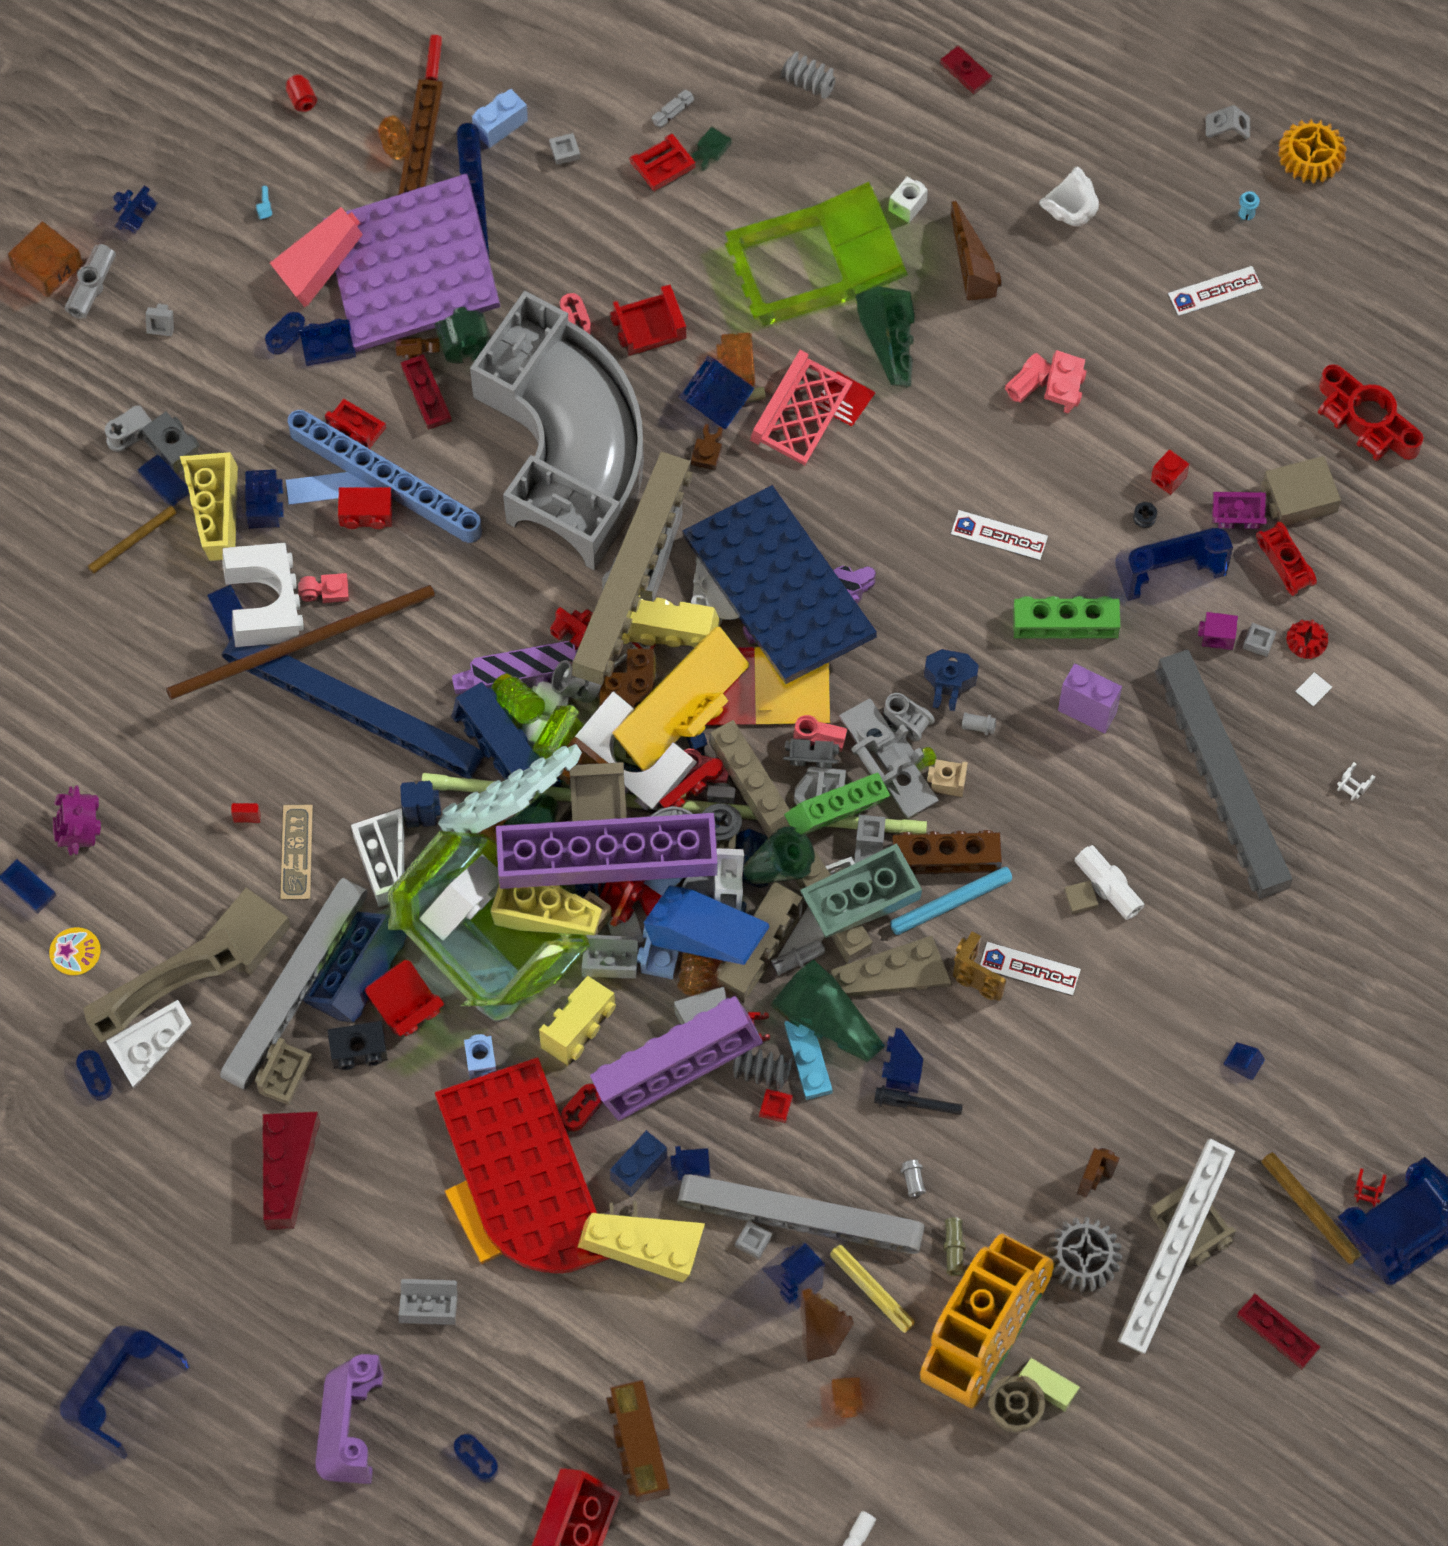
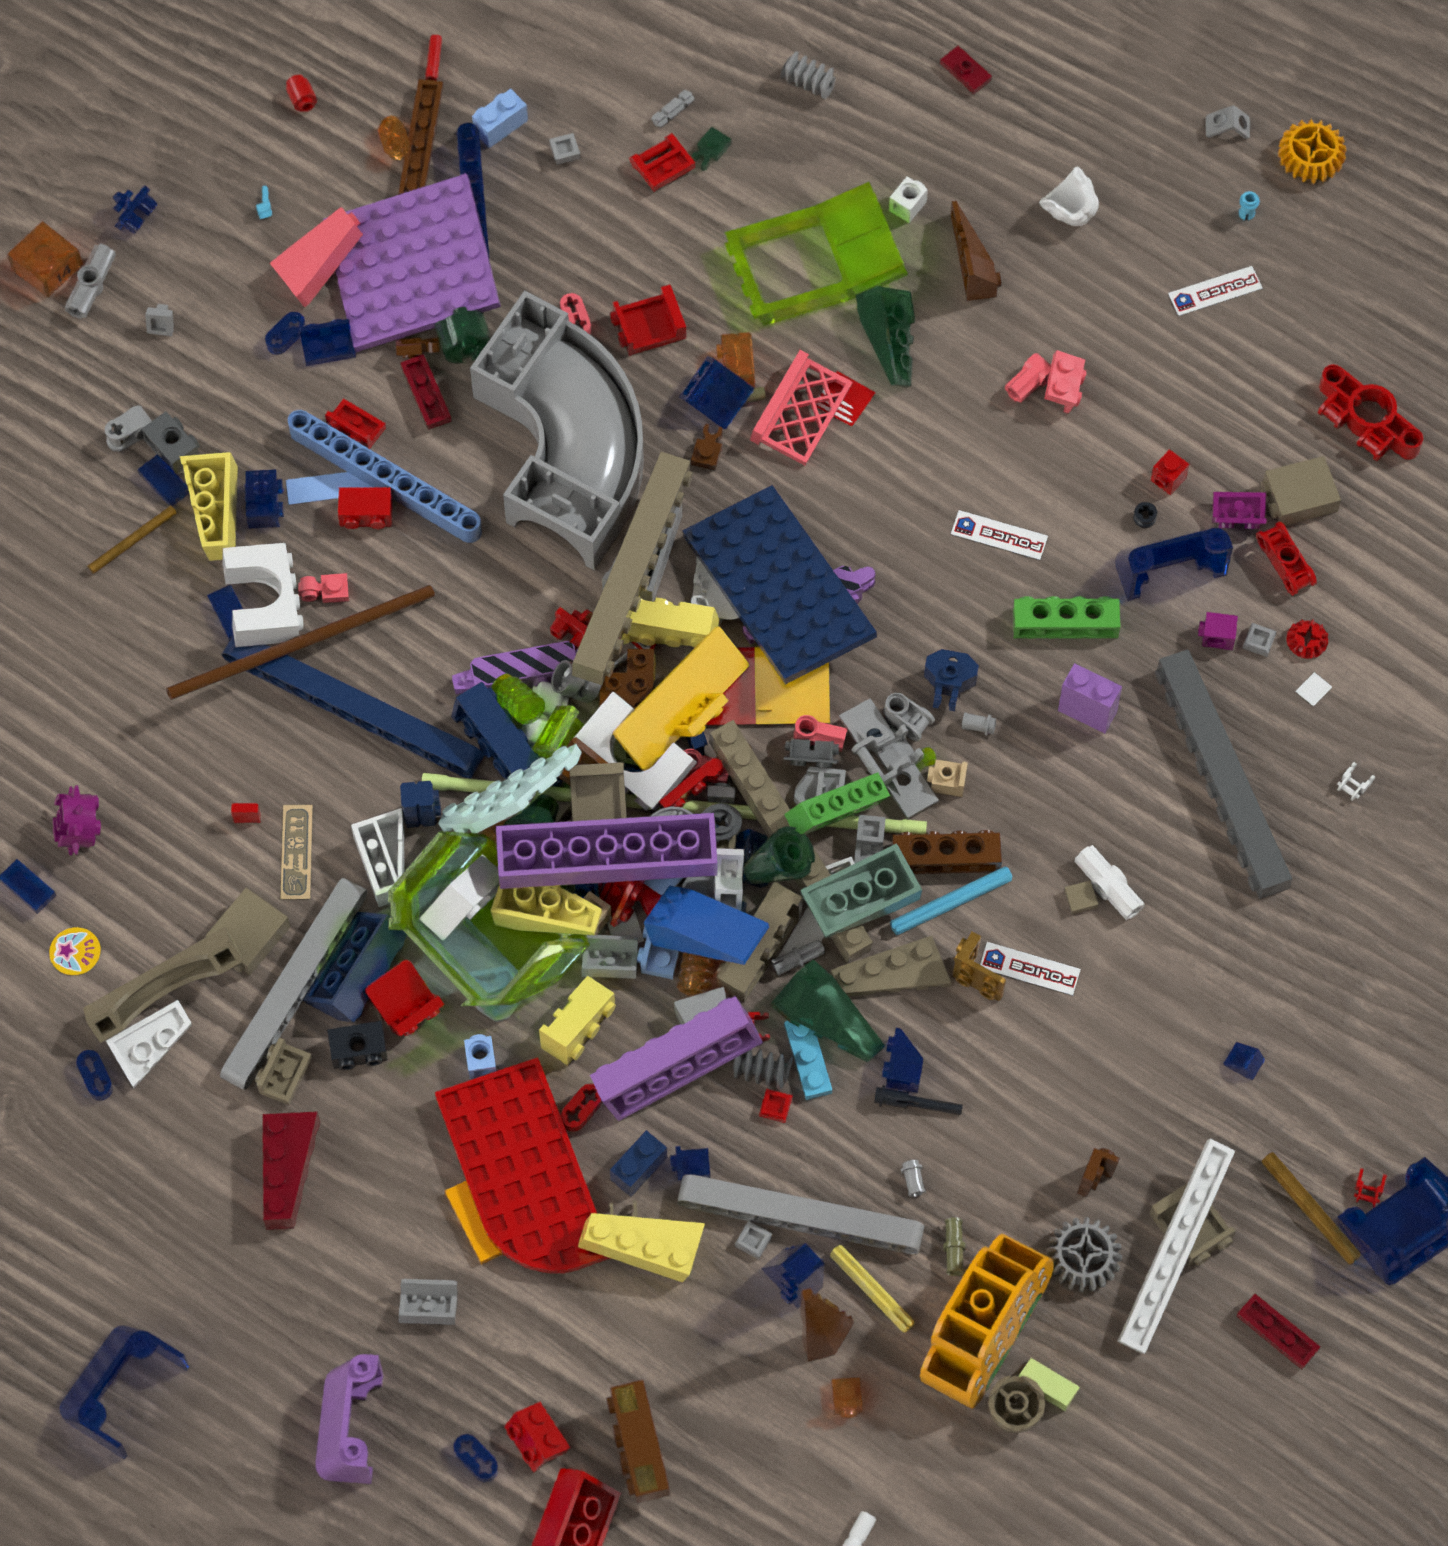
none -> red bracket [504,1402,570,1472]

